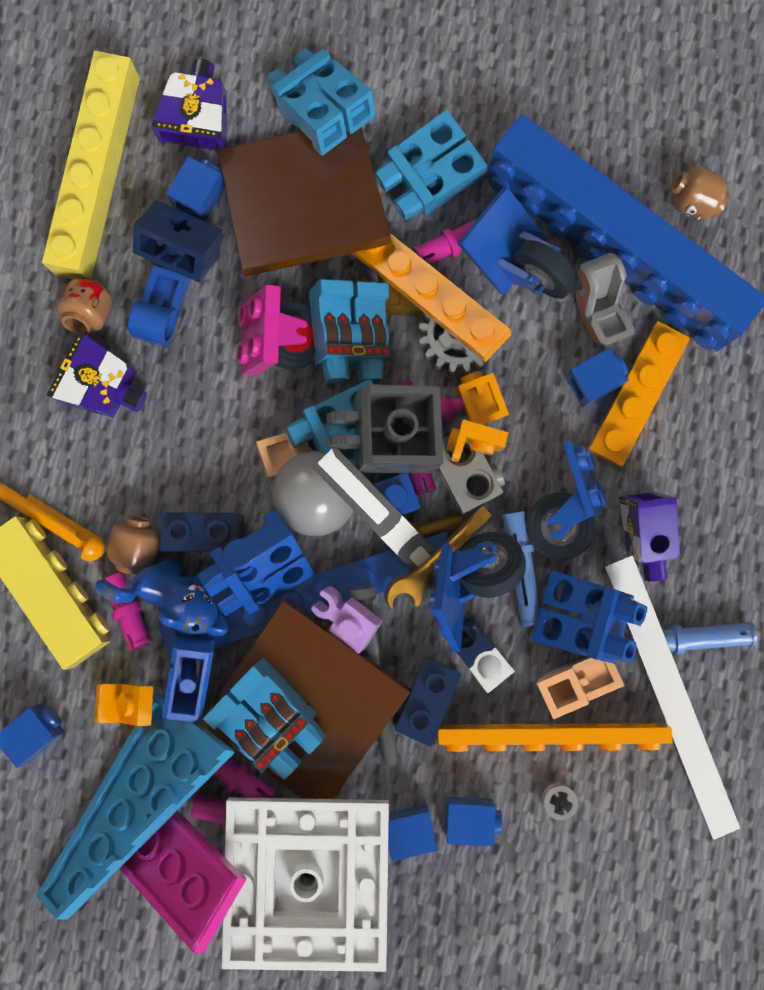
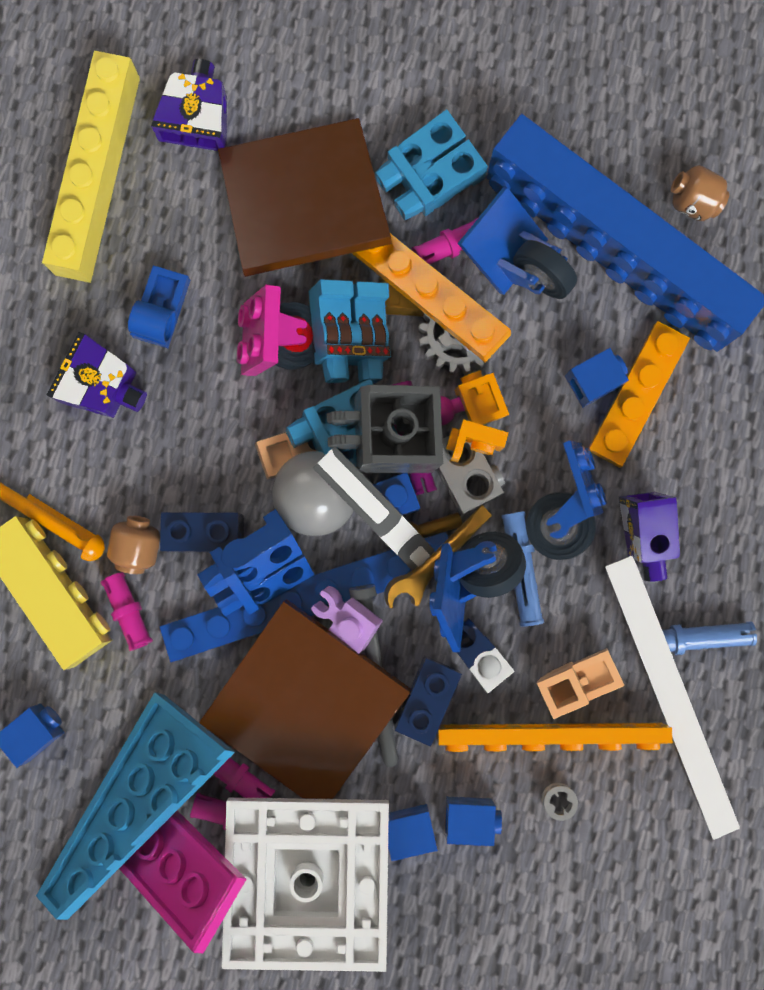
medium nougat head [56,278,113,335] -> none
light orange bracket [94,683,153,726] -> none
blue animal [95,558,229,636] -> none
dark blue brick [133,200,223,283] -> none
blue brick [162,630,214,722] -> none
blue brick [166,156,226,221] -> none
dark azure hips [203,657,326,780] -> none
dark azure hips [267,48,376,156] -> none
blue hips [532,570,648,664] -> none
light grey animal [576,253,635,348] -> none

